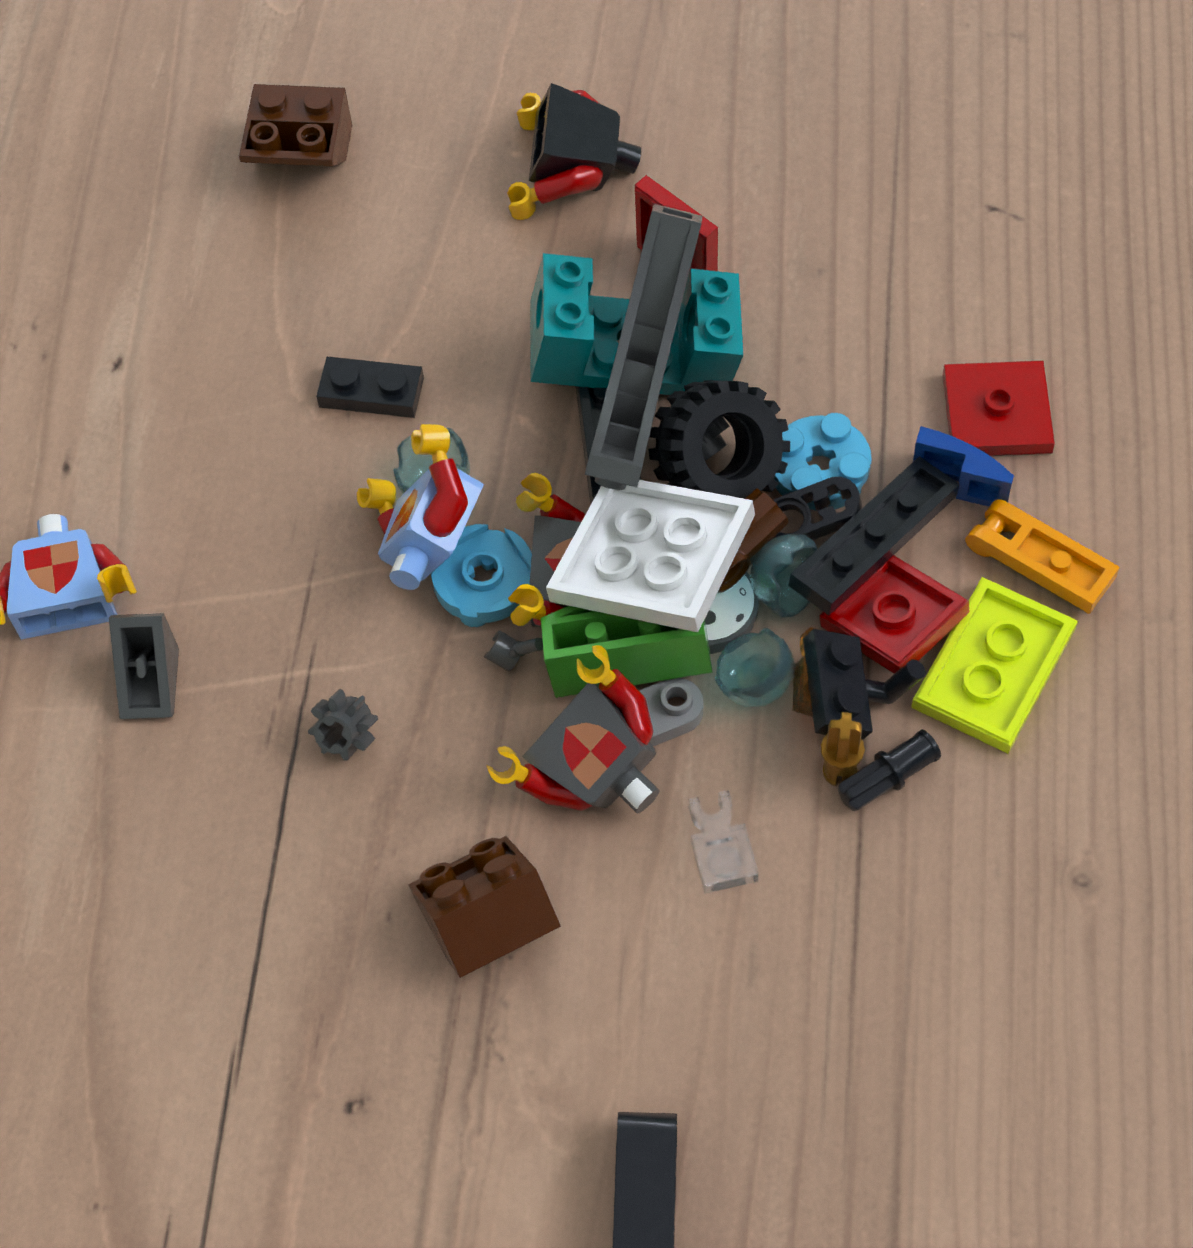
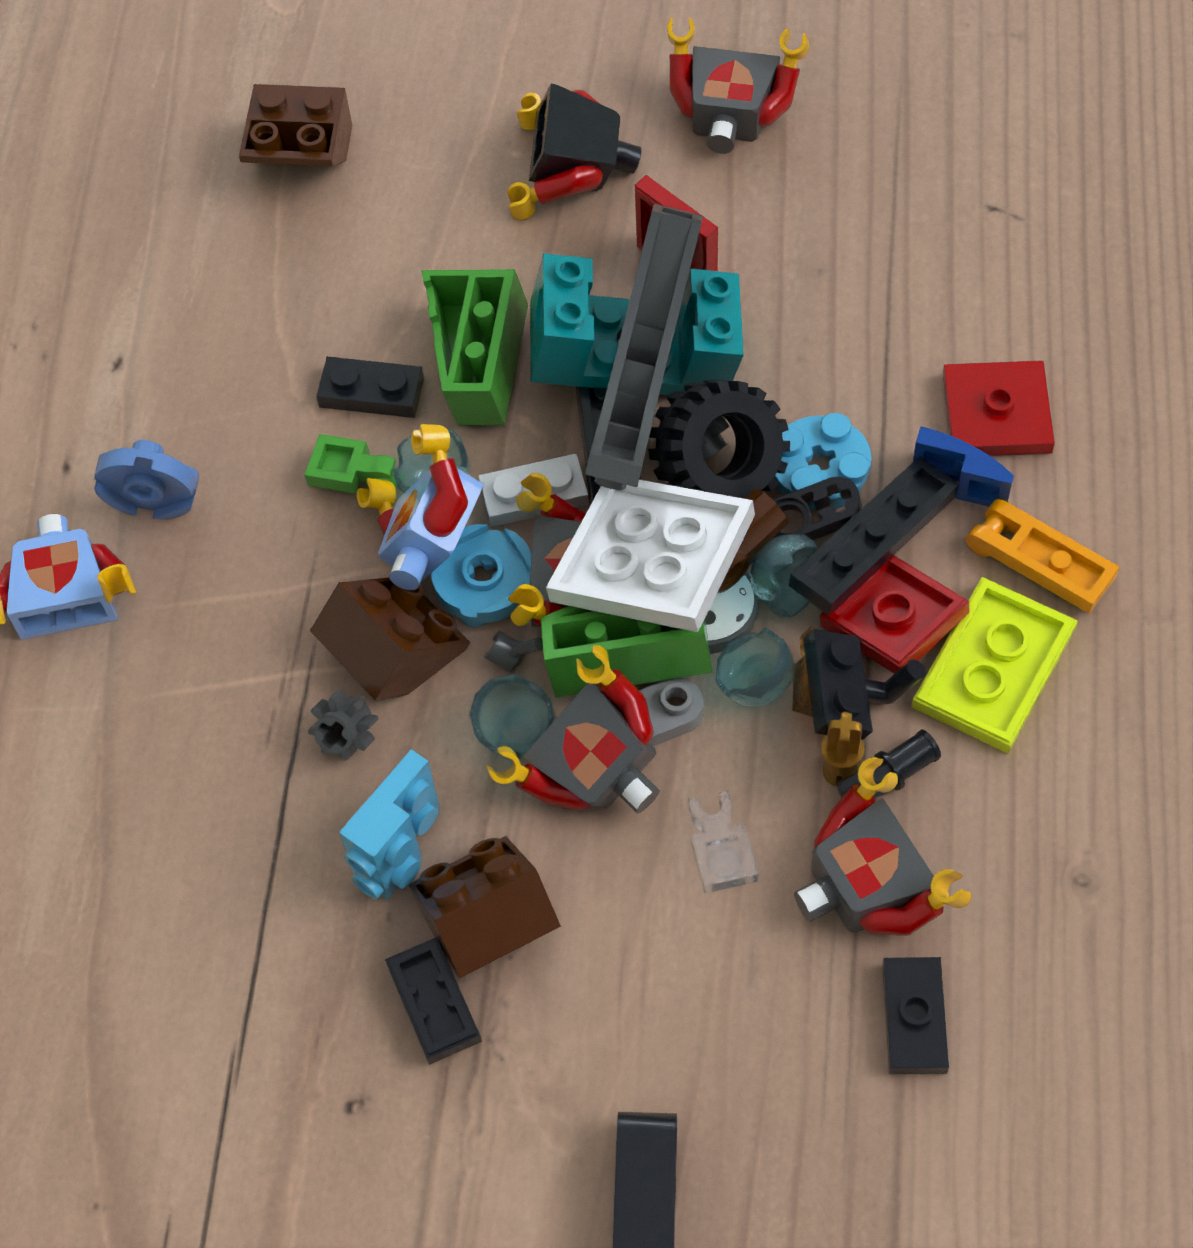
dark grey slope [109,613,179,719] -> none
none -> medium blue plate [93,440,200,519]
none -> bright green plate [304,434,401,494]
none -> reddish brown slope [310,577,471,700]
none -> medium azure plate [339,749,440,900]
none -> black plate [385,937,482,1065]
none -> bright green wedge [421,269,528,425]
none -> clear light blue hair [469,674,557,760]
none -> white plate [479,454,589,527]
none -> torso [667,17,810,154]
none -> torso [794,757,971,936]
none -> black plate [882,957,949,1074]

